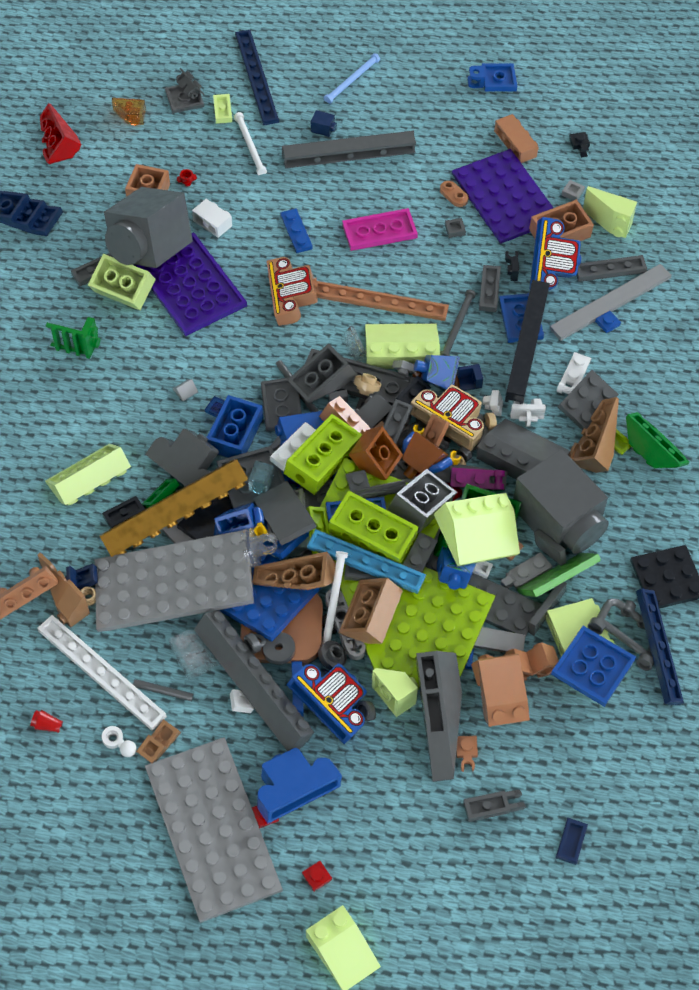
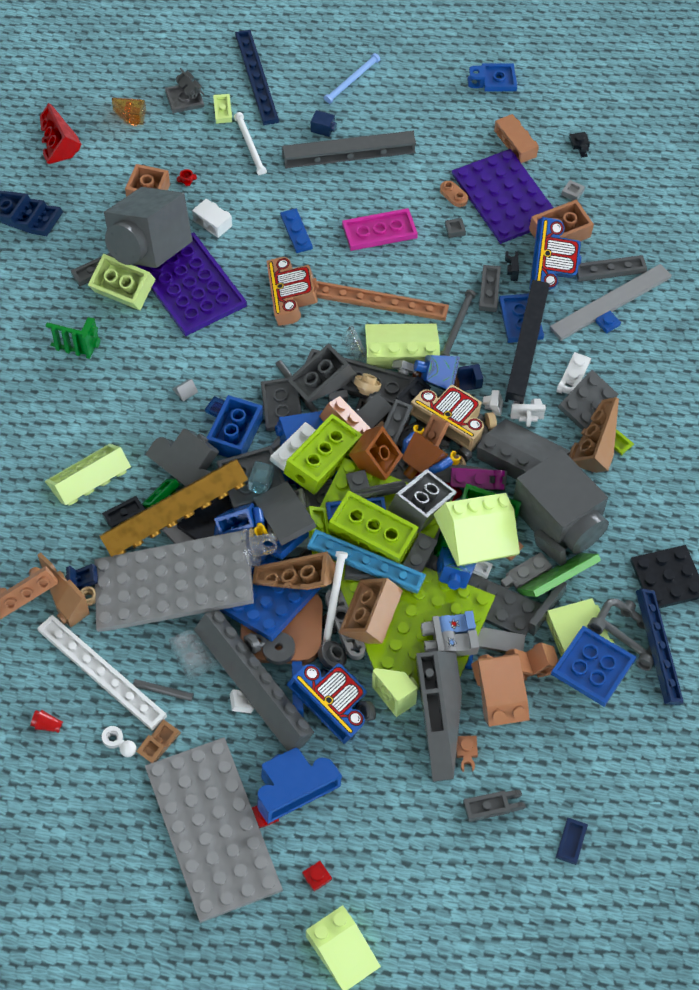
yellowish green slope [583,186,637,238] -> none
green wedge [626,412,690,469] -> none
none -> light grey hips [421,611,479,656]

